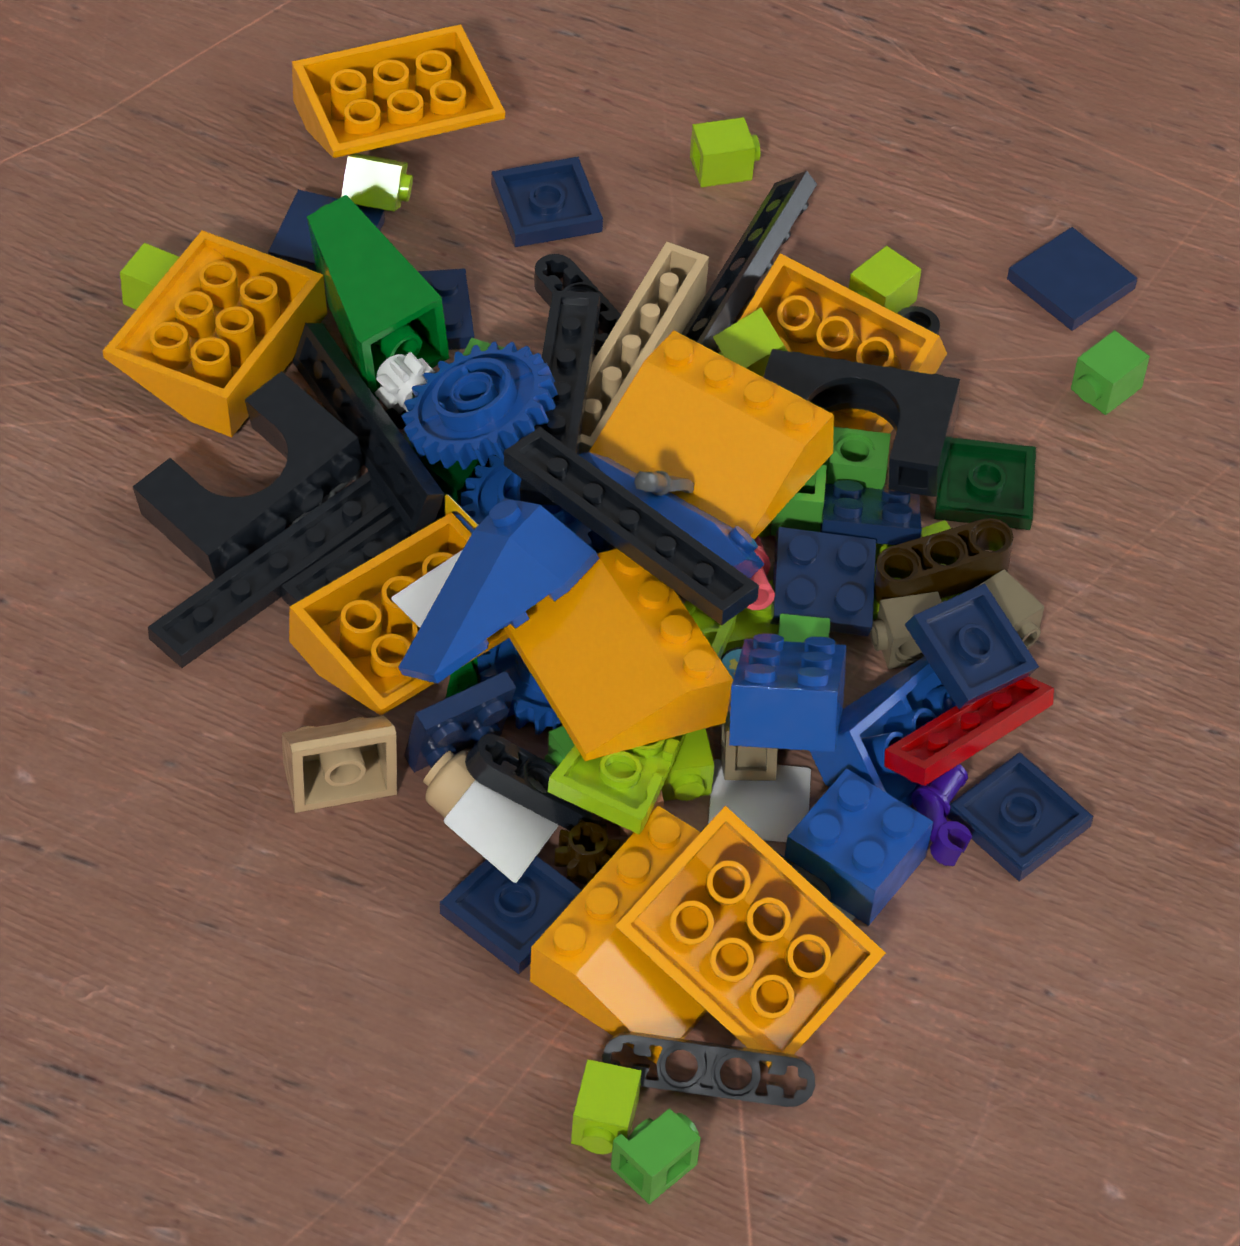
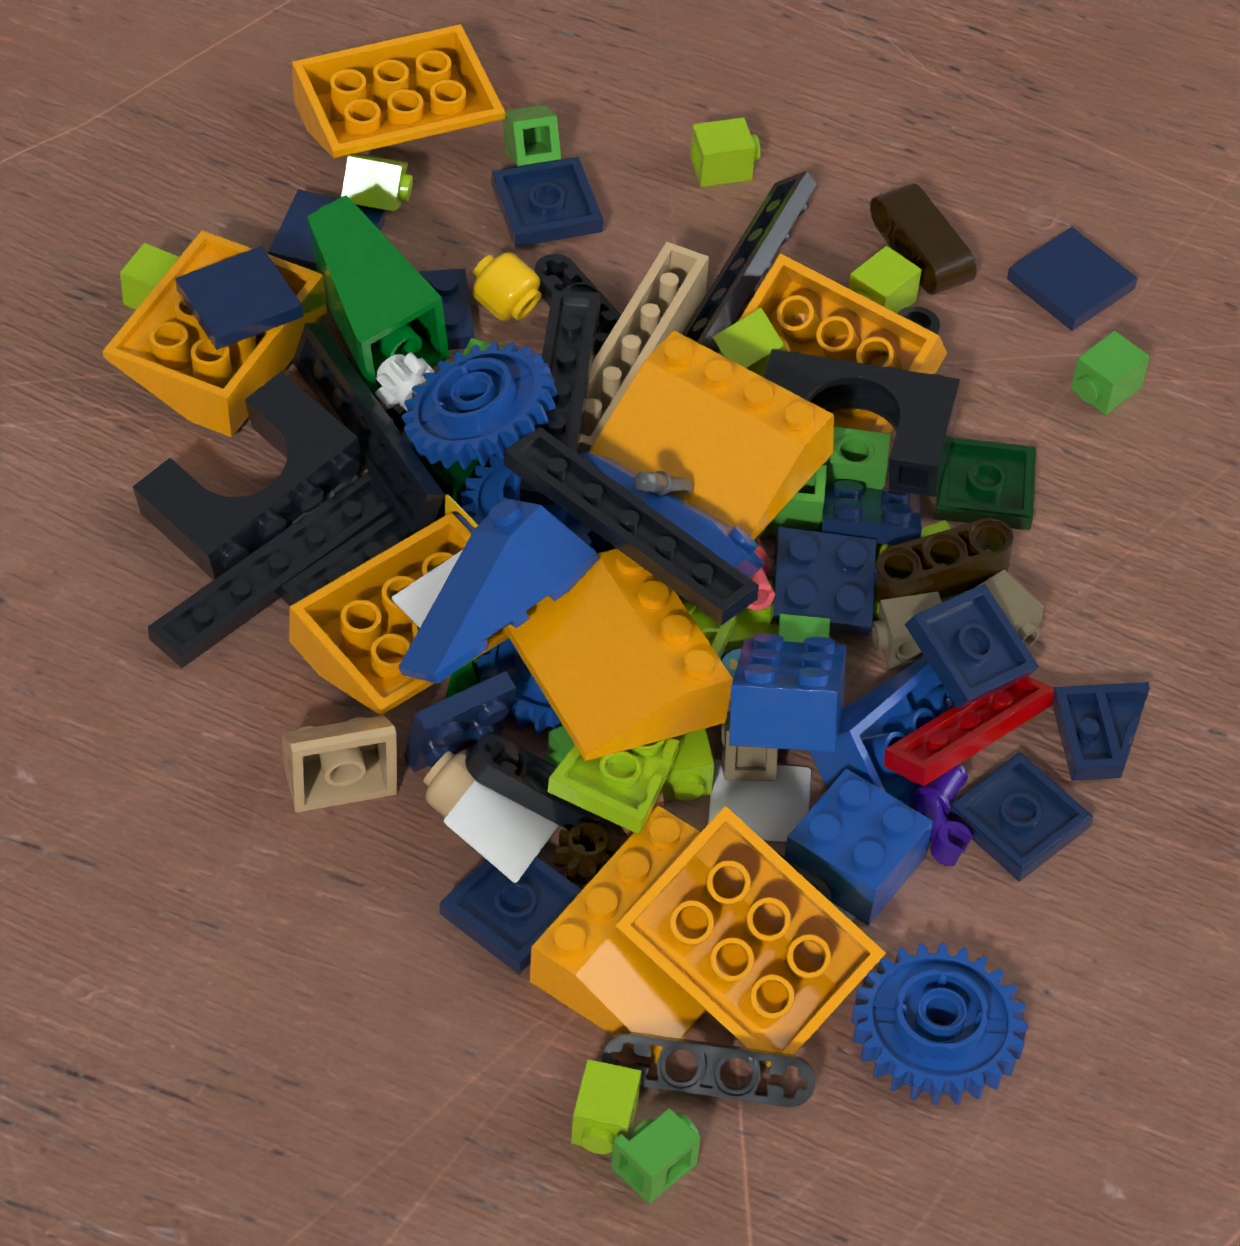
none -> dark blue tile [175,246,304,350]
none -> yellow head [472,252,542,321]
none -> bright green brick [502,104,561,166]
none -> blue gear [851,943,1028,1105]
none -> dark brown beam [870,183,976,295]
none -> dark blue wing [1052,682,1150,781]

